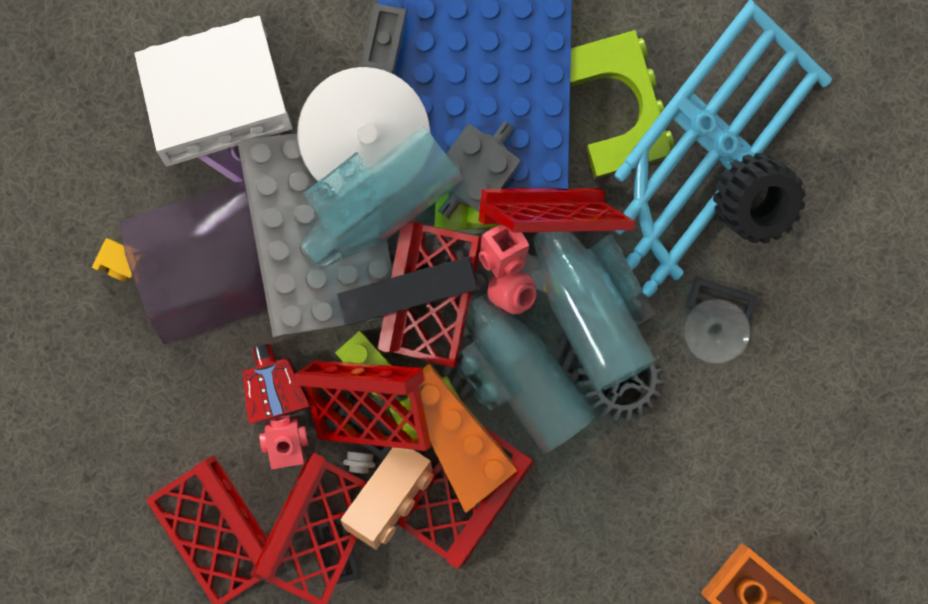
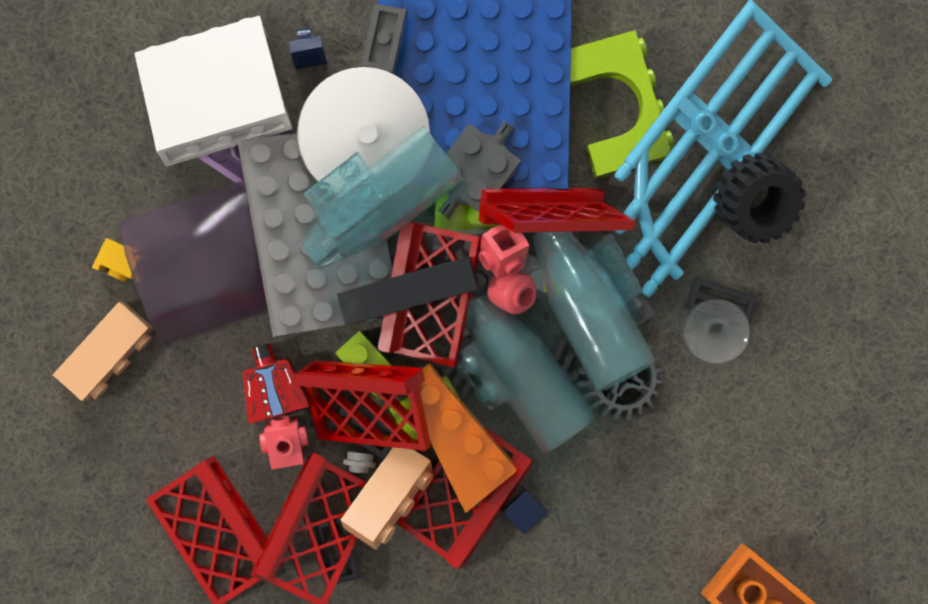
none -> light nougat brick [53,302,154,401]
none -> dark blue tile [289,27,327,69]
none -> dark blue slope [502,488,548,534]

